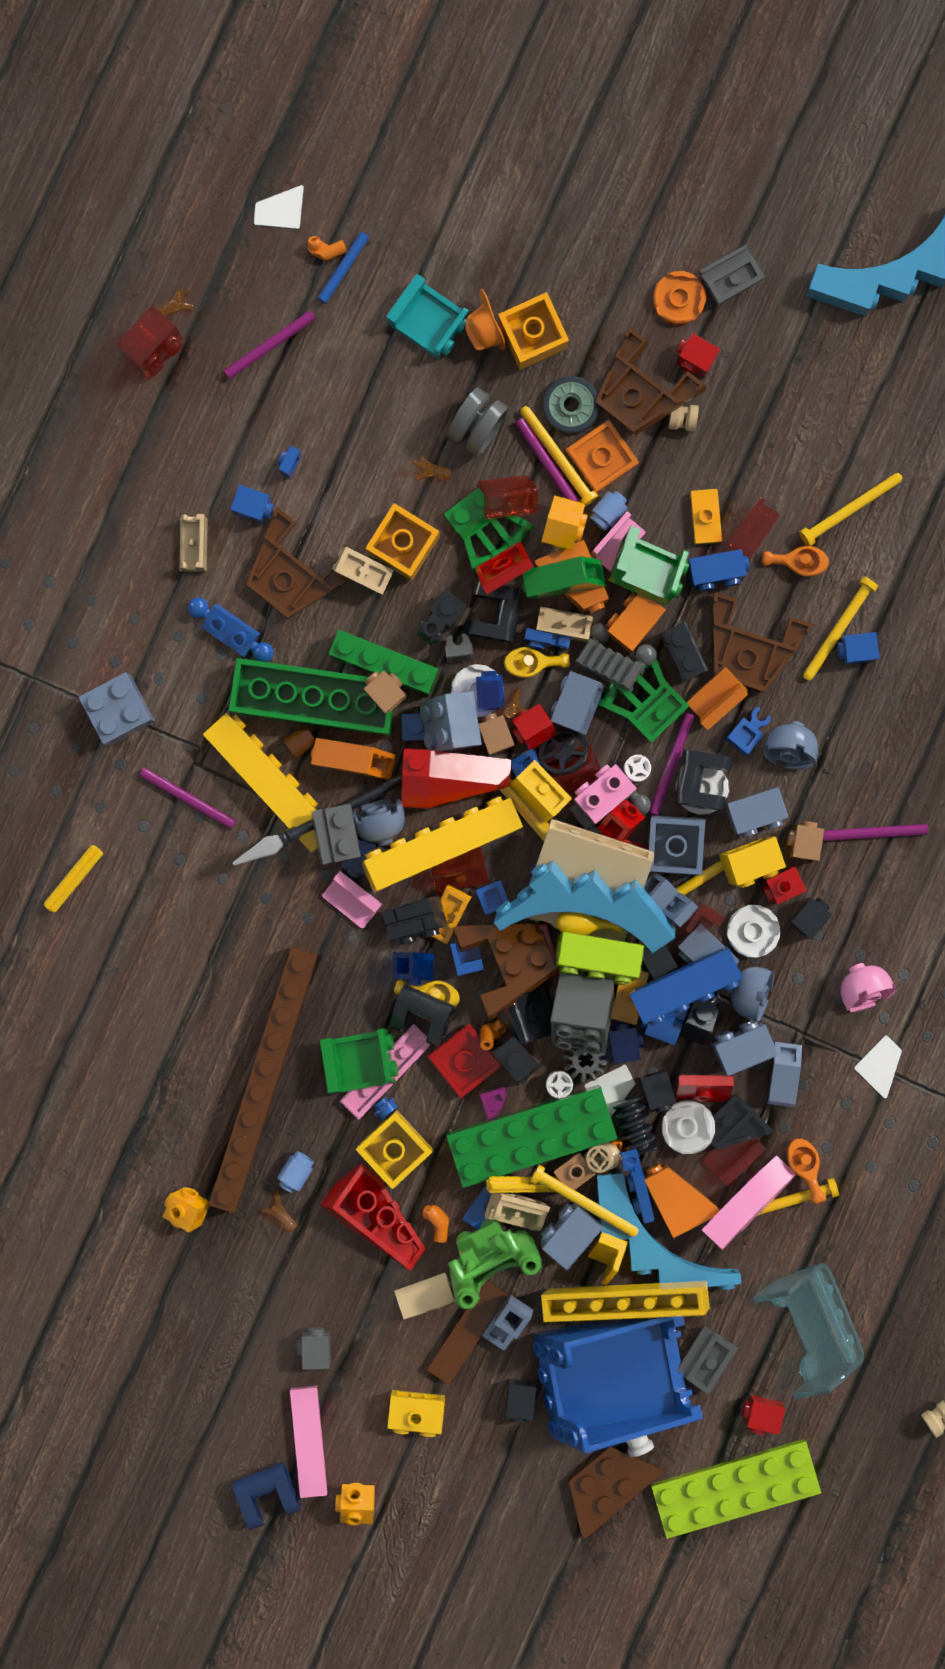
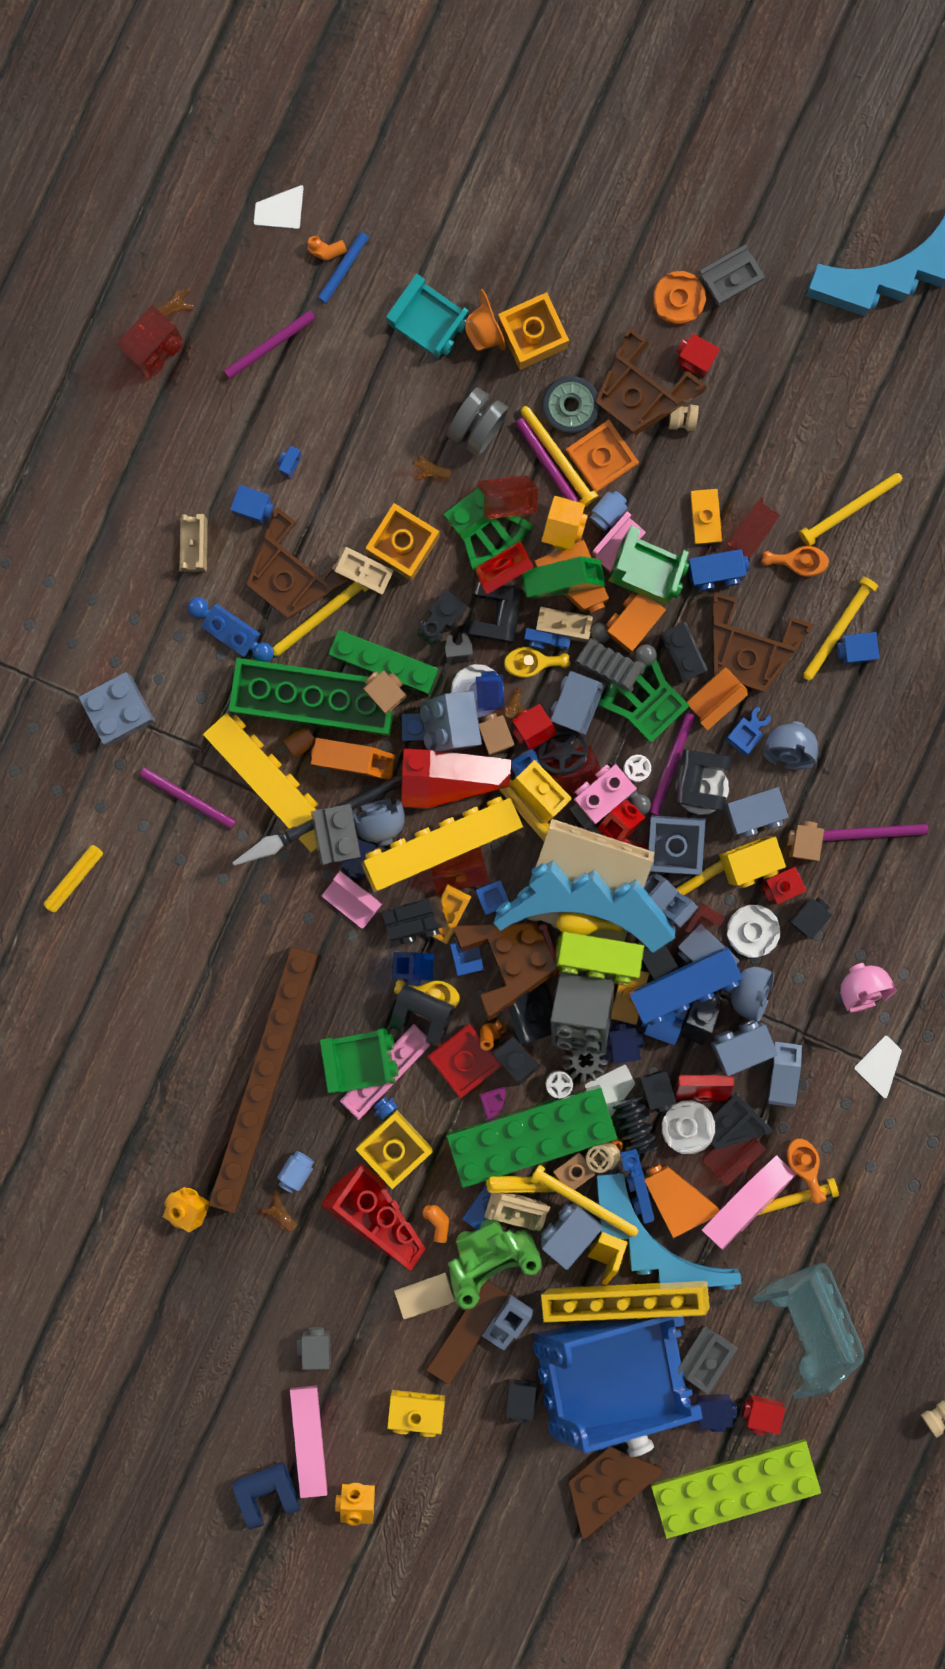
none -> yellow bar [272,582,369,656]
none -> clear blue brick [696,1394,737,1432]

